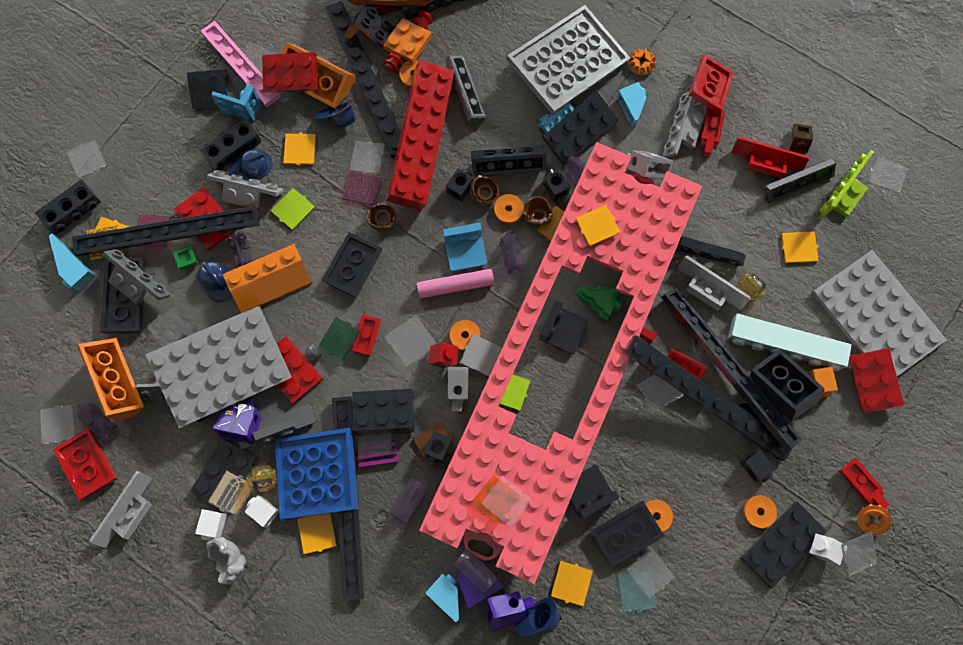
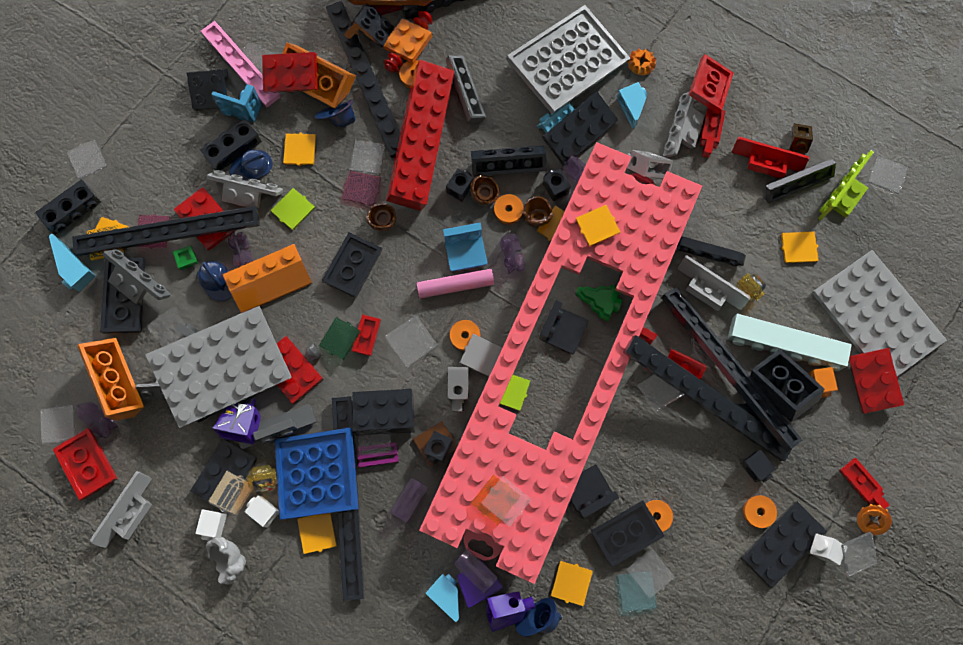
red brick [428,342,458,368] -> none

